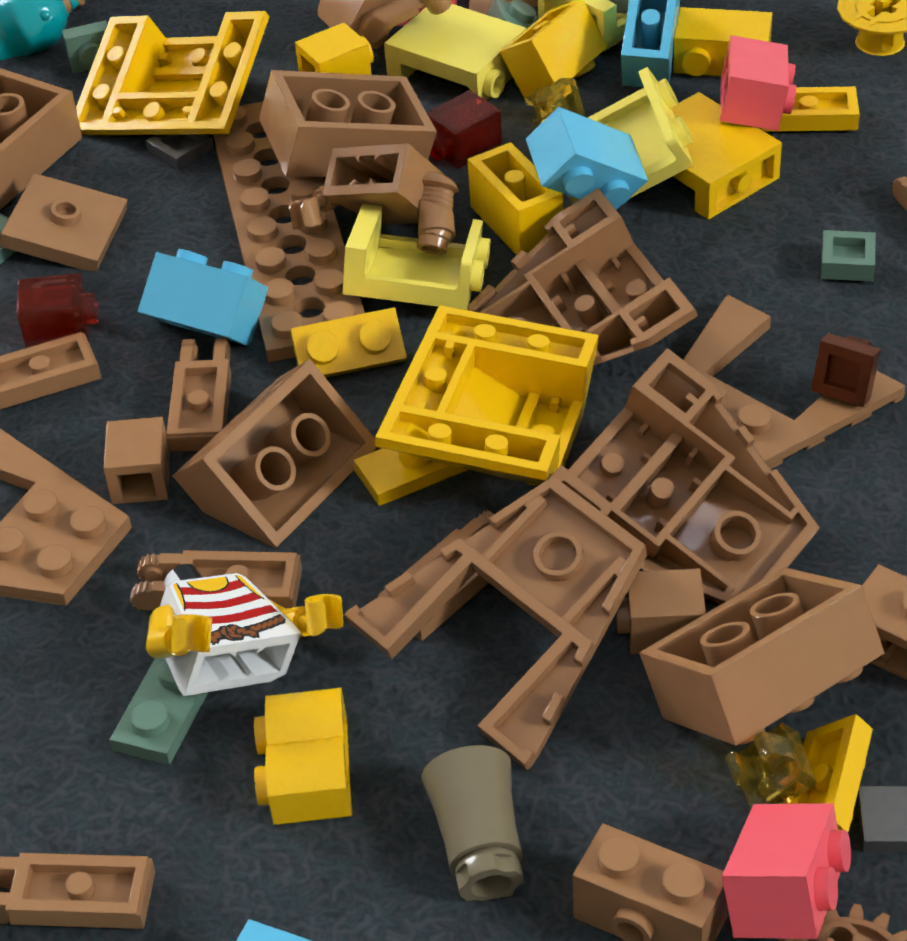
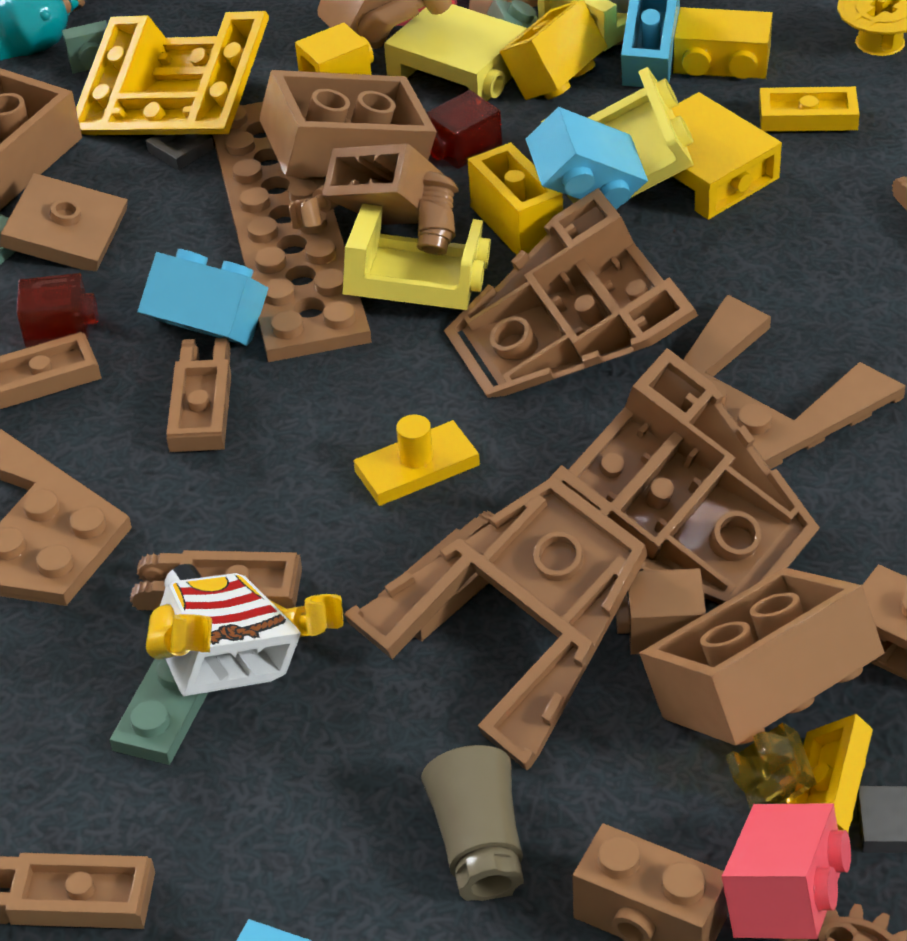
medium nougat brick [103,417,170,504] -> none
medium nougat slope [172,359,377,548] -> none
yellow brick [254,687,352,825] -> none
yellow plate [290,307,407,378] -> none
yellow slope [375,305,599,485] -> none
clear yellow tile [525,78,586,126] -> none
coral brick [720,35,796,131] -> none
copper tile [811,333,881,407] -> none
sand green plate [821,230,876,282] -> none

